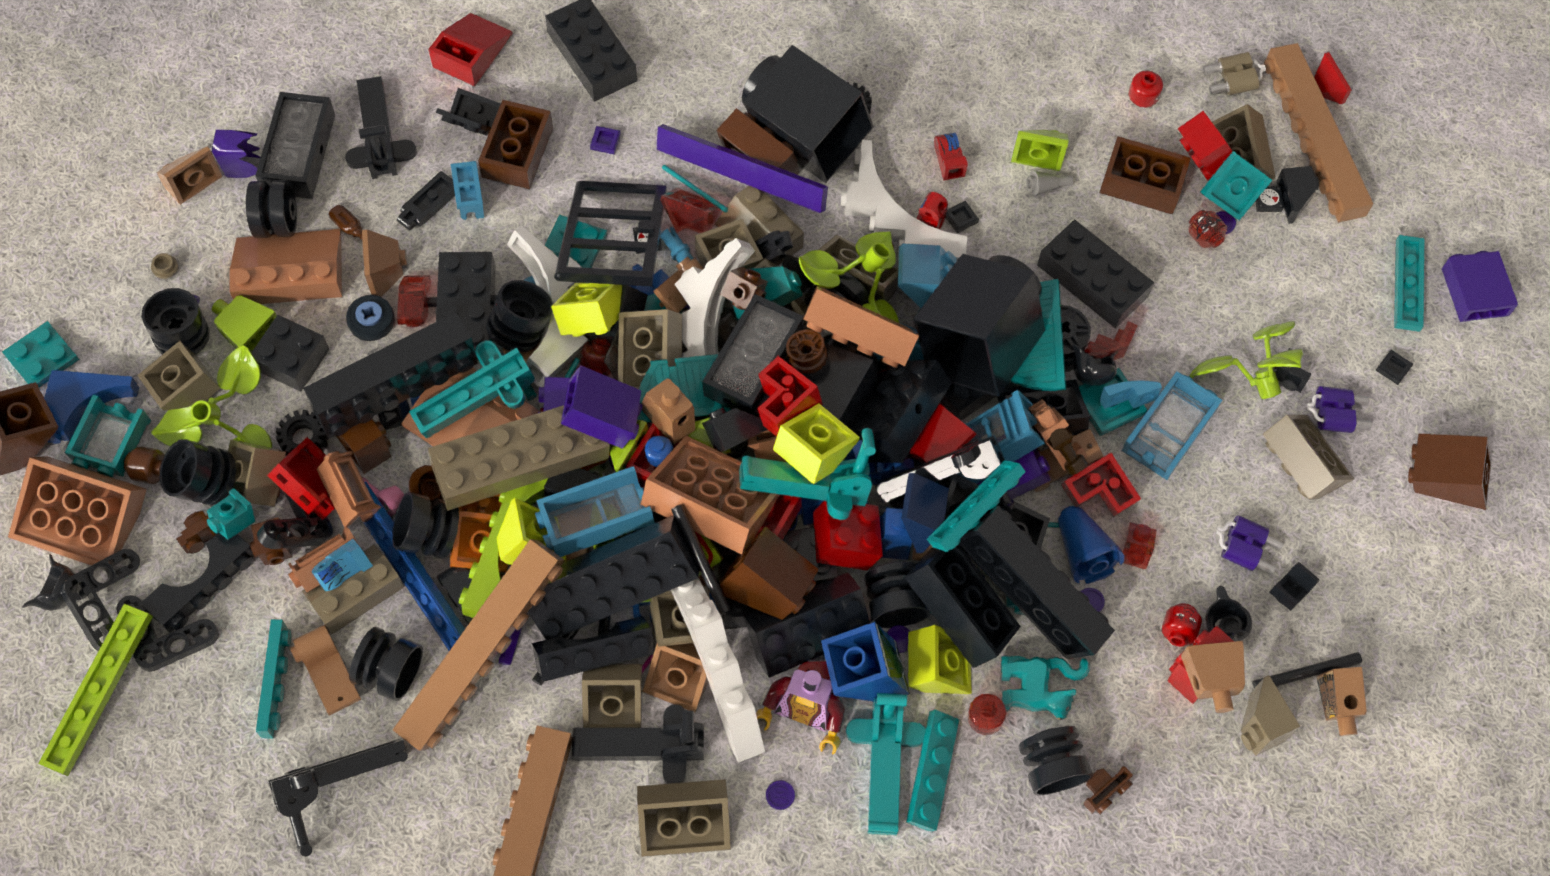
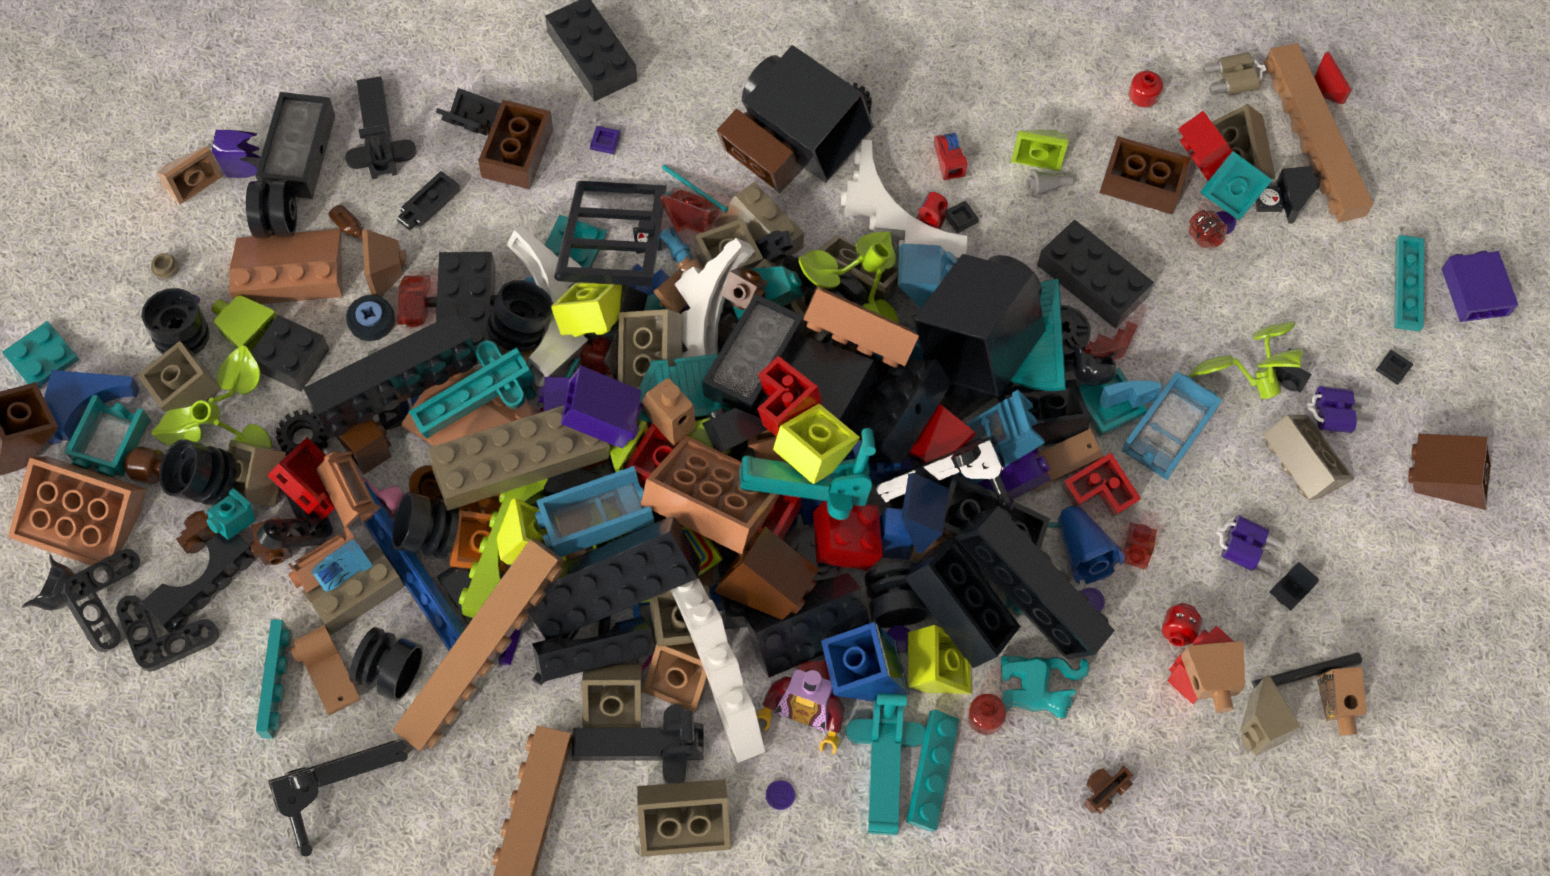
lime plate [38,604,153,776] -> none
red slope [428,13,513,86] -> none
dark azure hinge [451,161,484,220] -> none
blue piece [645,436,673,467] -> none
dark purple tile [656,124,828,213] -> none
black piece [671,504,731,614] -> none
reddish brown wheel [786,329,828,374] -> none
teal plate [927,460,1026,552] -> none
black wheel [1018,726,1093,796] -> none
hips [1029,399,1088,475] -> none
black hair [1205,586,1252,642] -> none

